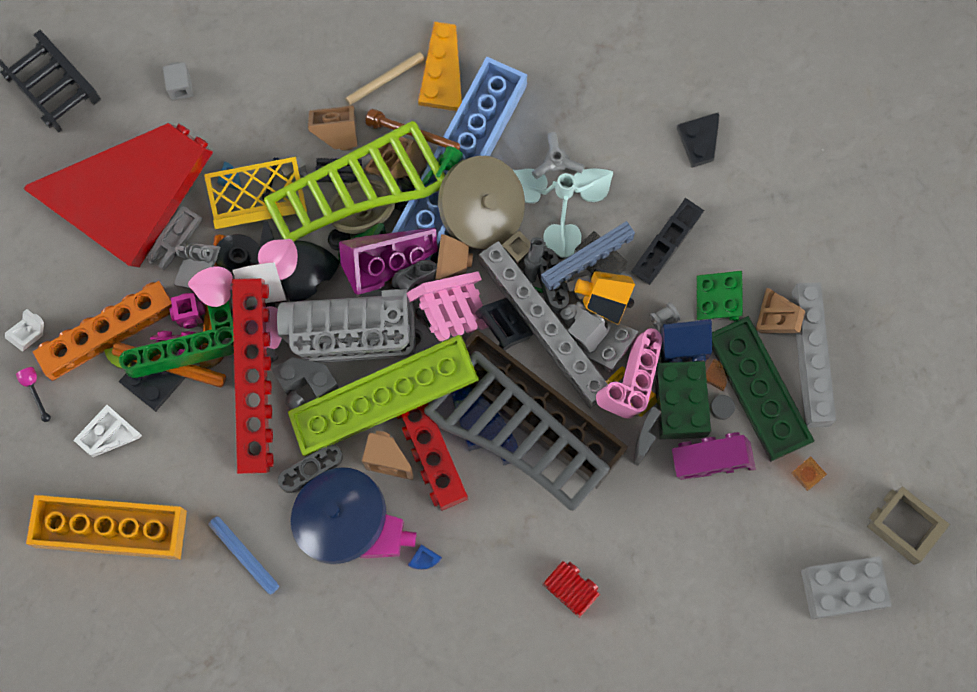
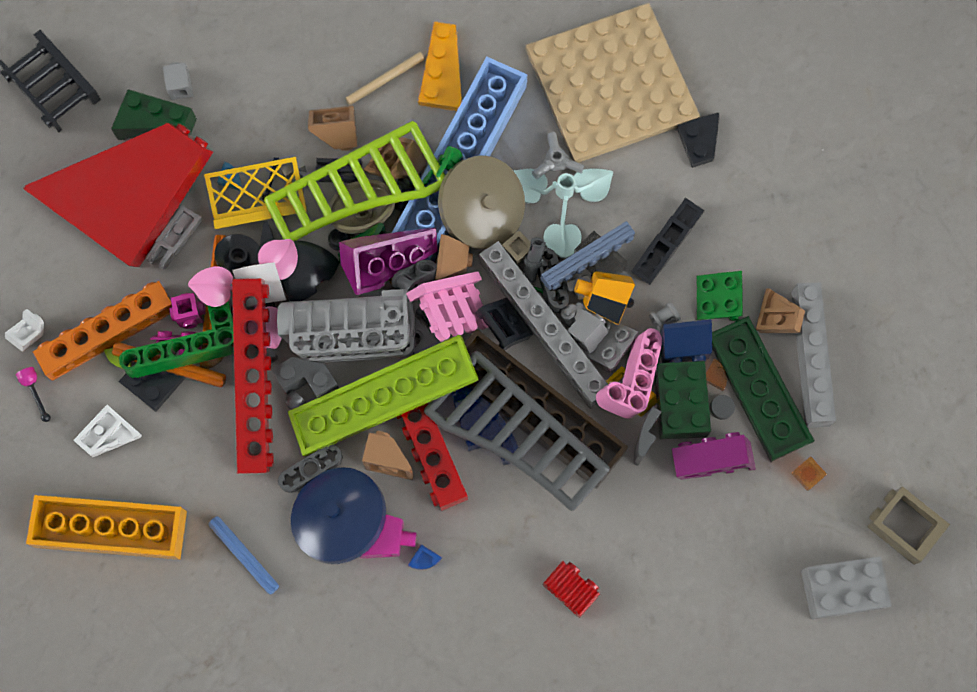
light grey hinge [174,242,221,288] -> none
dark orange piece [365,109,460,150] -> none
none -> dark green wedge [111,89,197,140]
none -> tan plate [526,3,700,163]

